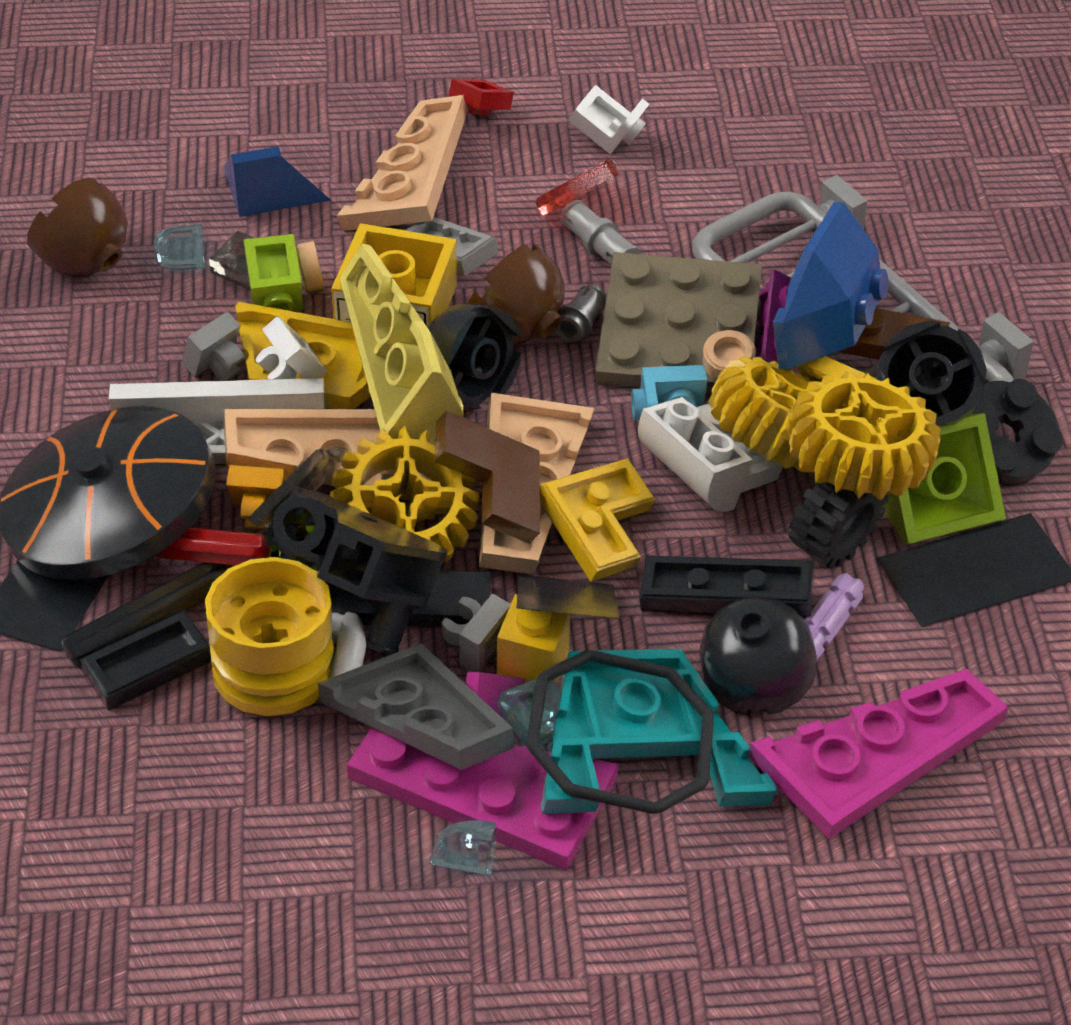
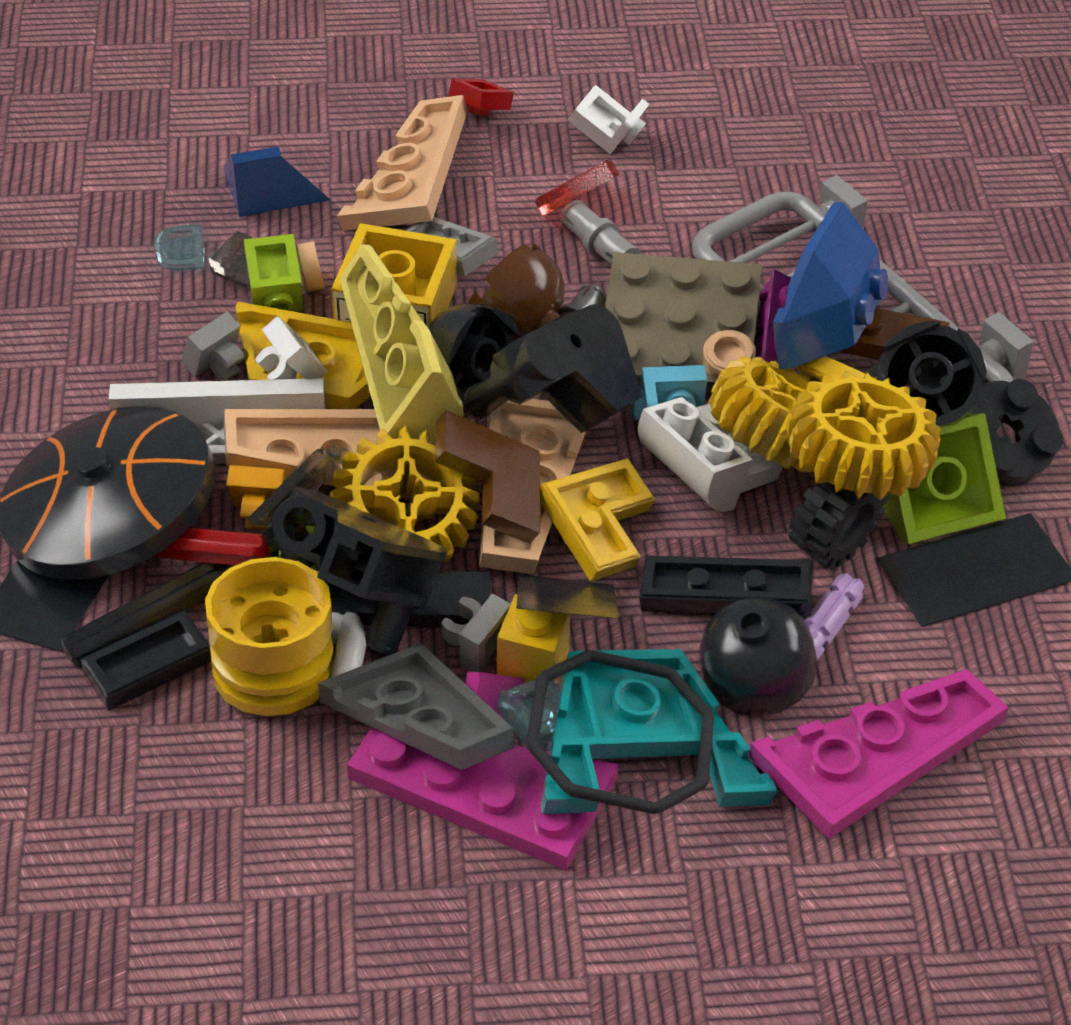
reddish brown cylinder [27,177,128,277] -> none
clear light blue tile [430,820,496,875] -> none
none -> black piece [463,304,643,433]

